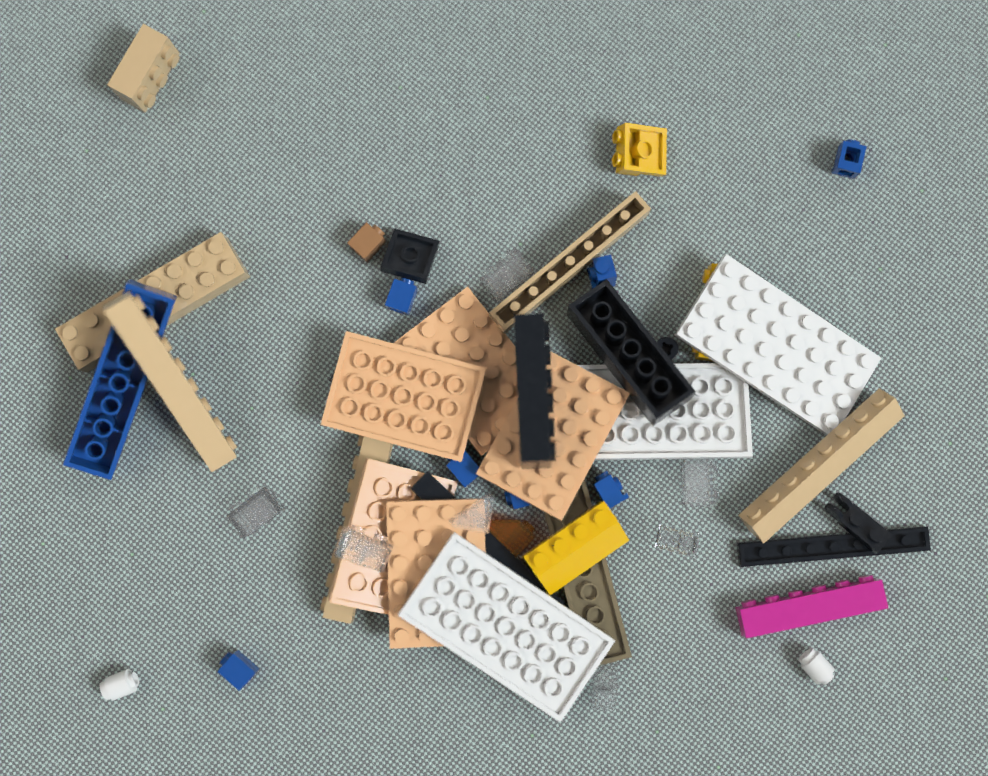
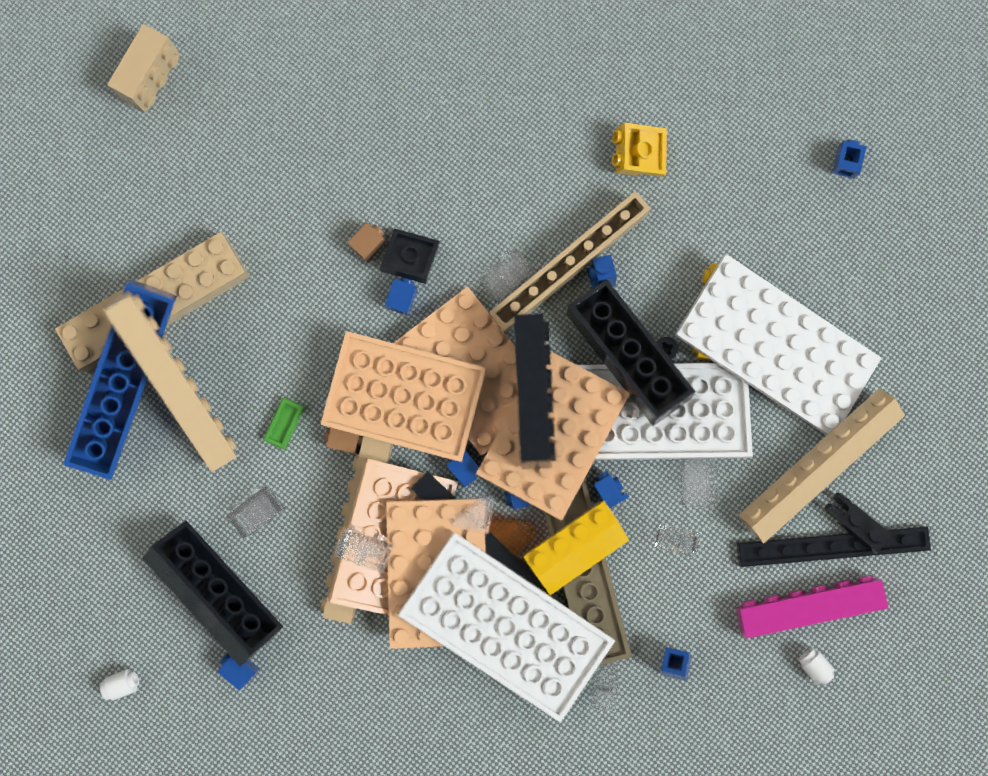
none -> black brick [142,520,284,667]
none -> bright green tile [263,397,306,450]
none -> medium nougat brick [324,428,359,454]
none -> blue brick [661,647,692,681]

